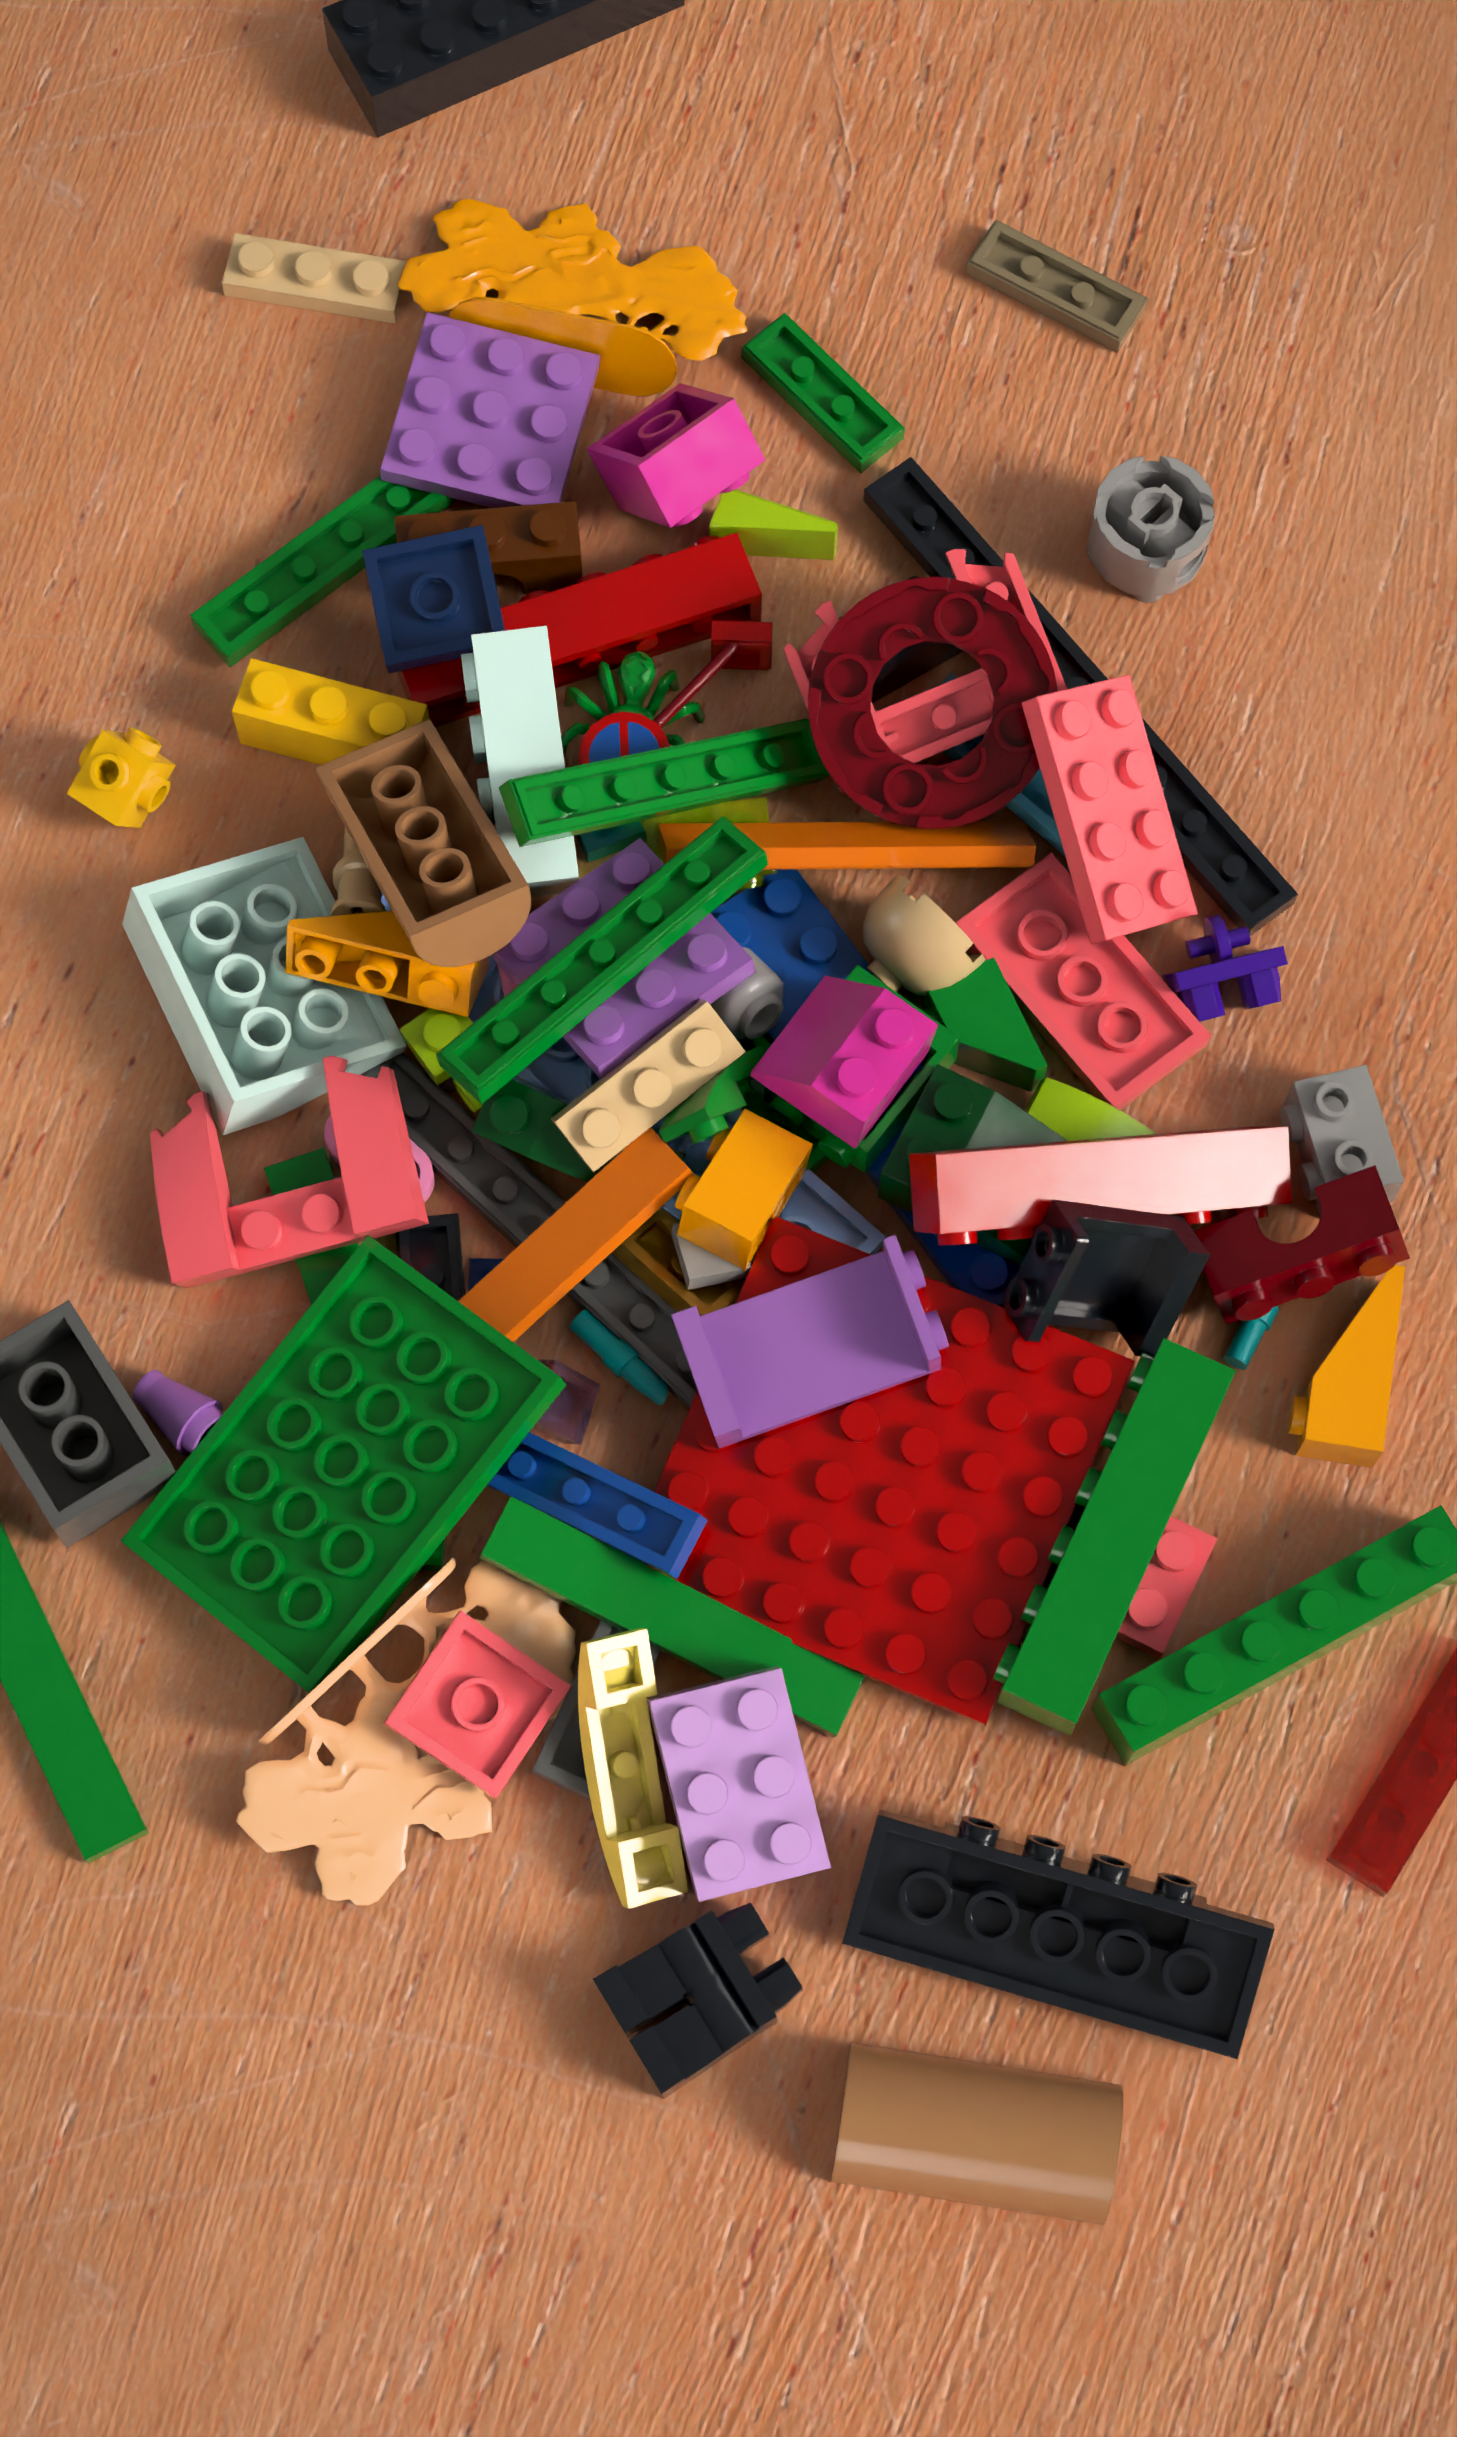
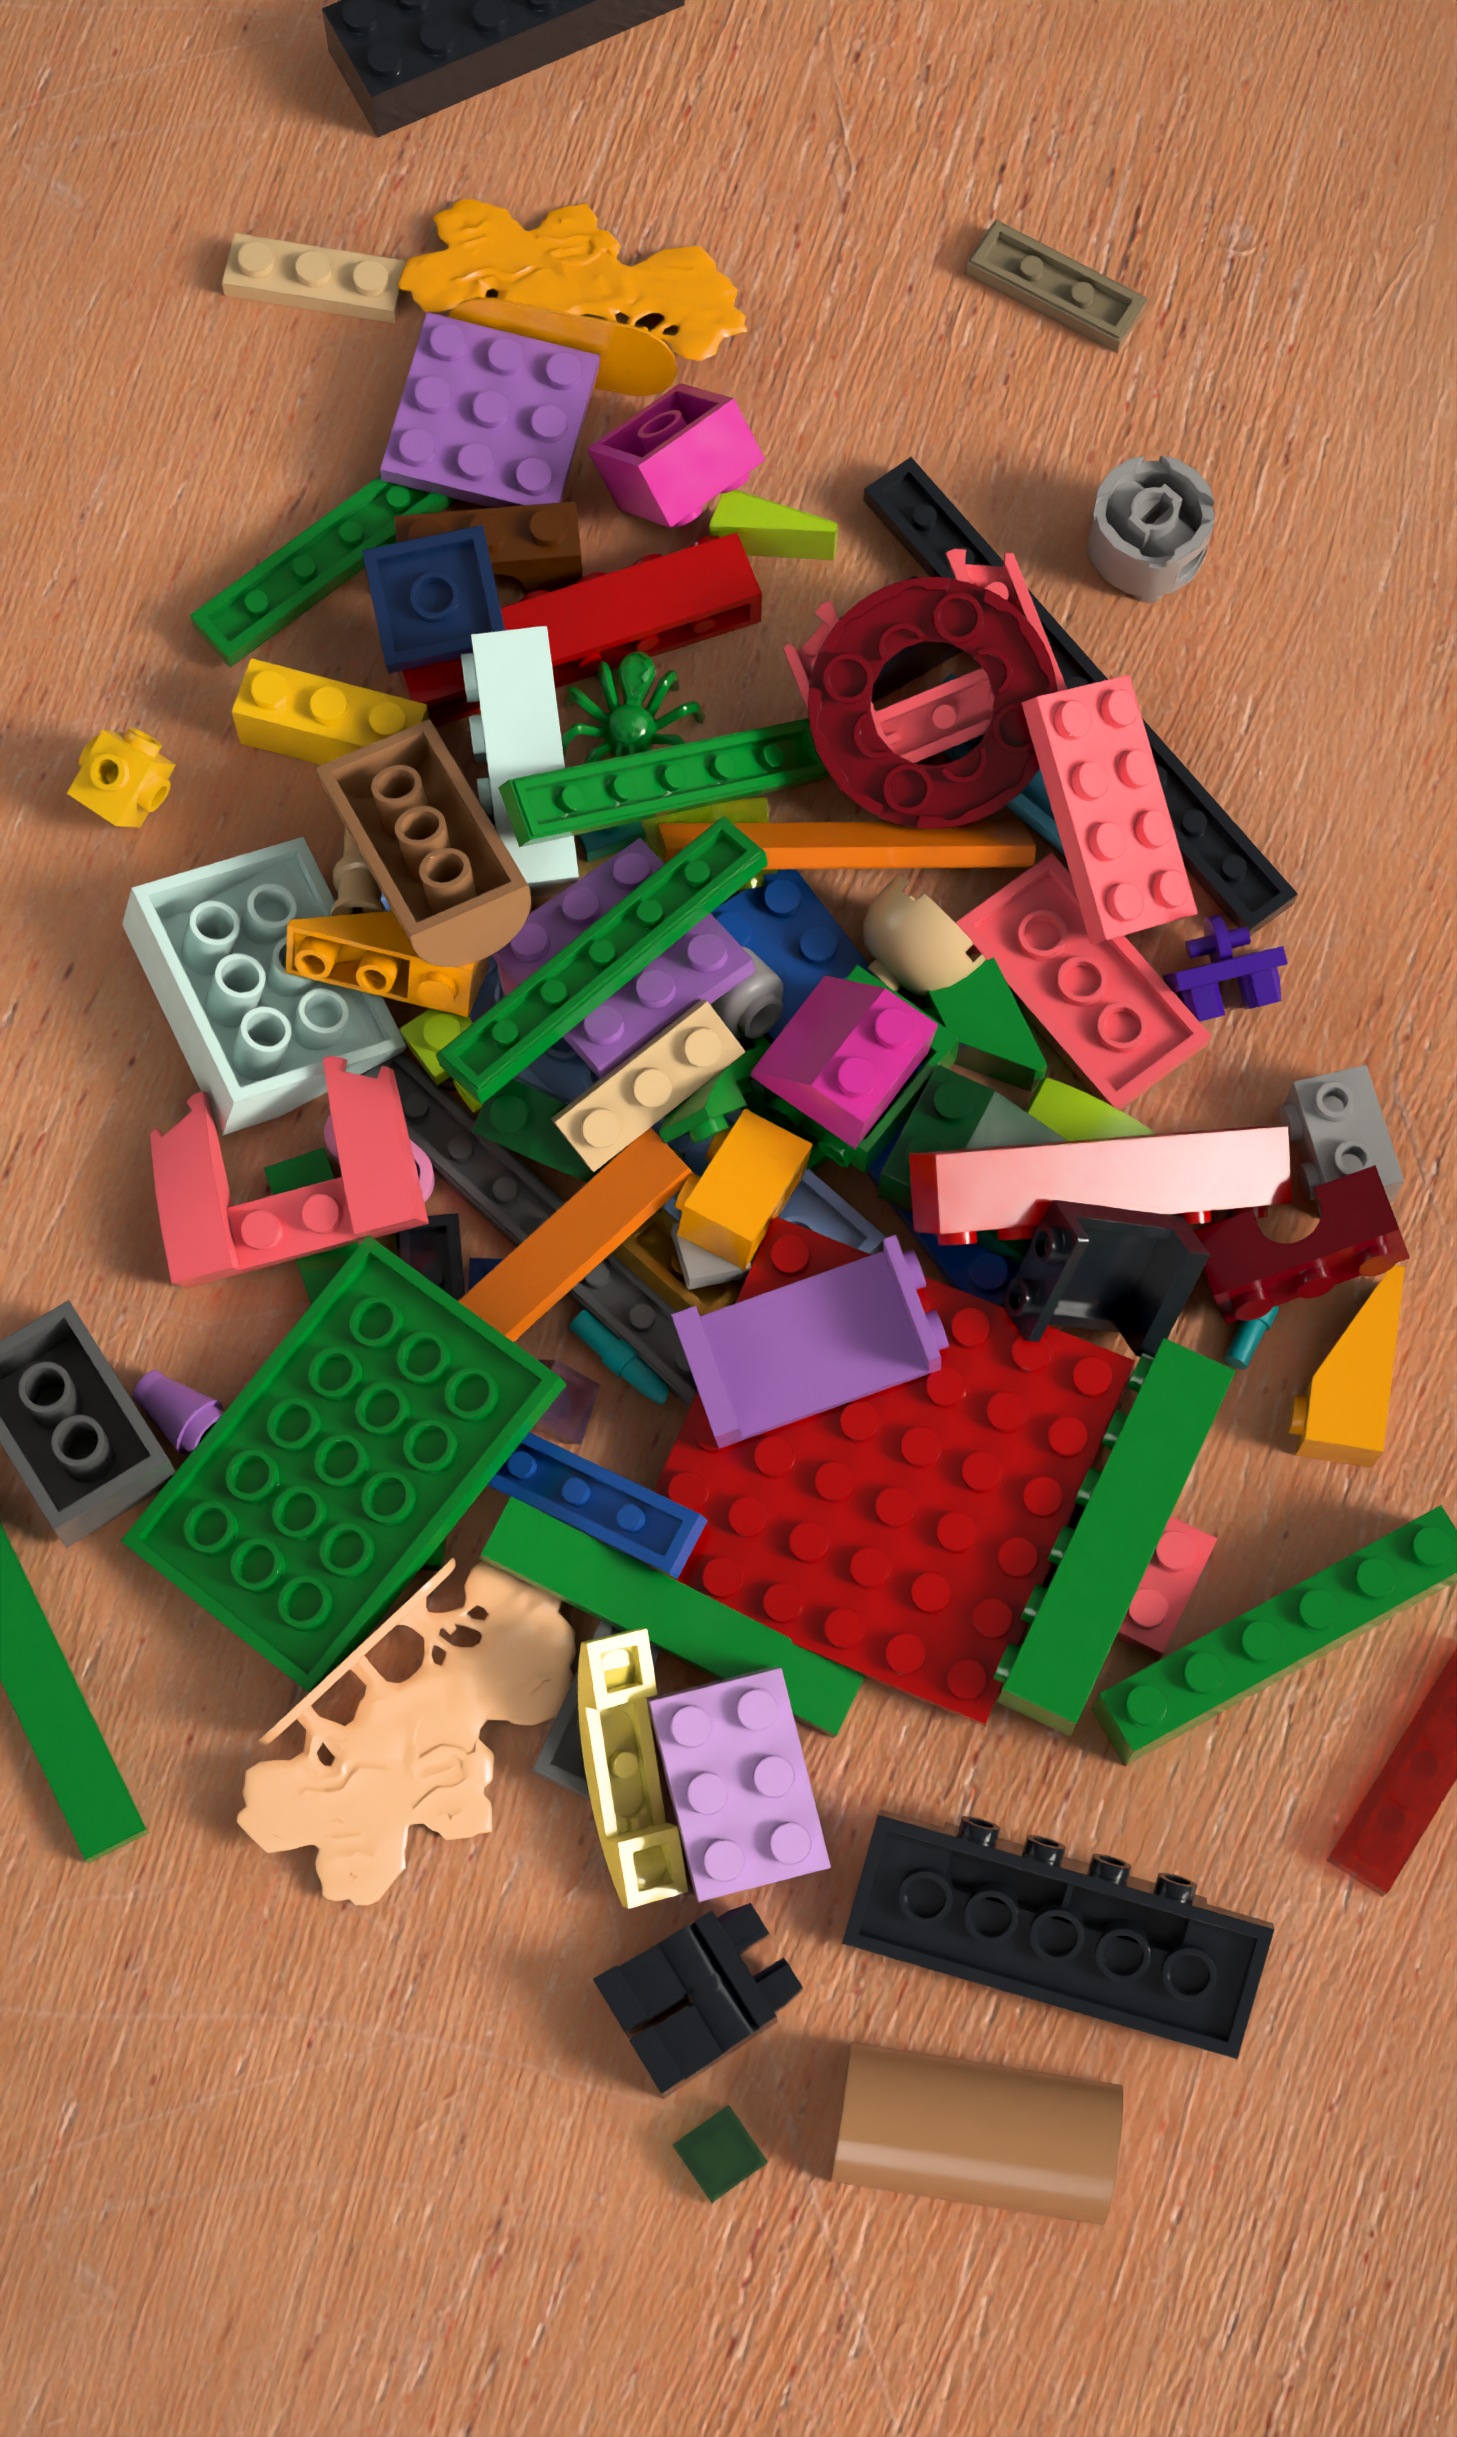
coral plate [383,1611,571,1799] -> none
piece [578,642,738,765] -> none
red tile [711,621,773,670] -> none
green tile [741,313,905,474] -> none
none -> clear green tile [672,2105,768,2204]

